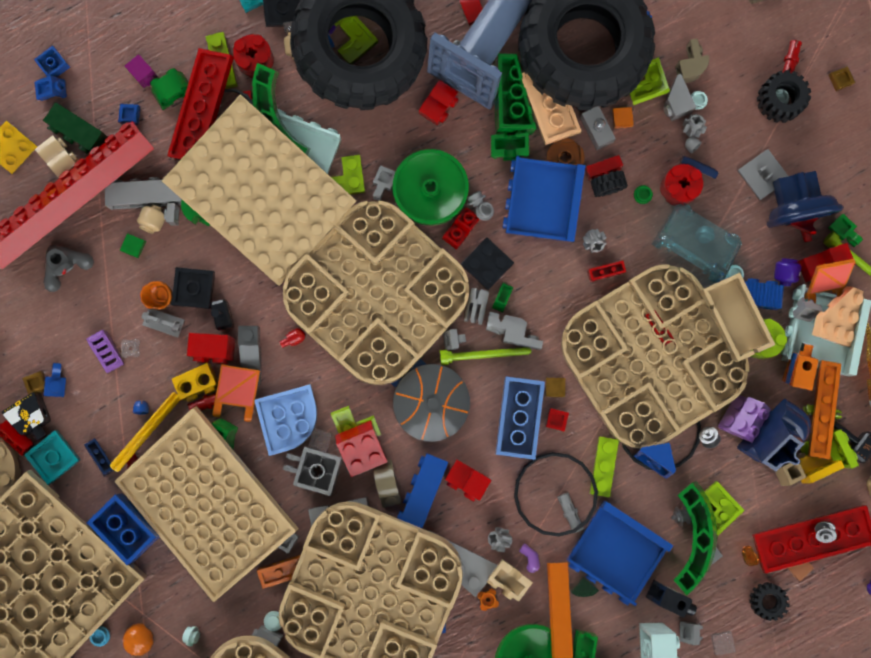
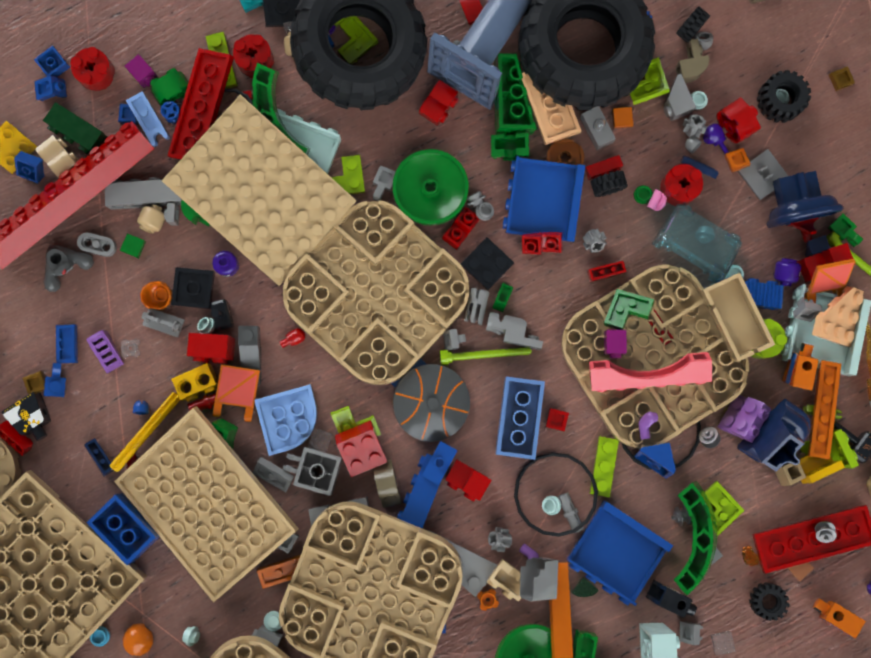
teal plate [24,430,81,485] -> none
pearl gold tile [545,377,566,397] -> none
red pin [783,40,802,73] -> none
none -> blue piece [14,151,44,184]
none -> blue plate [56,324,78,364]
none -> red brick [70,47,115,91]
none -> light grey plate [77,233,117,257]
none -> light blue plate [126,91,170,147]
none -> blue wheel [160,101,181,124]
none -> light aqua plate [197,317,215,334]
none -> dark purple head [212,251,239,277]
none -> light grey plate [253,457,294,493]
none -> blue plate [422,441,458,485]
none -> light grey piece [520,557,558,601]
none -> red slope [522,232,563,255]
none -> light aqua plate [542,495,561,515]
none -> coral arch [589,352,712,392]
none -> green plate [604,289,654,330]
none -> magenta brick [604,330,627,359]
none -> medium lavender arm [638,412,658,439]
none -> bright pink plate [647,189,667,211]
none -> black tyre [676,6,711,43]
none -> light grey piece [694,32,713,51]
none -> dark purple piece [703,123,729,154]
none -> red brick [716,97,761,144]
none -> orange tile [725,148,751,172]
none -> dark blue slope [805,235,830,257]
none -> orange torso [813,598,866,639]

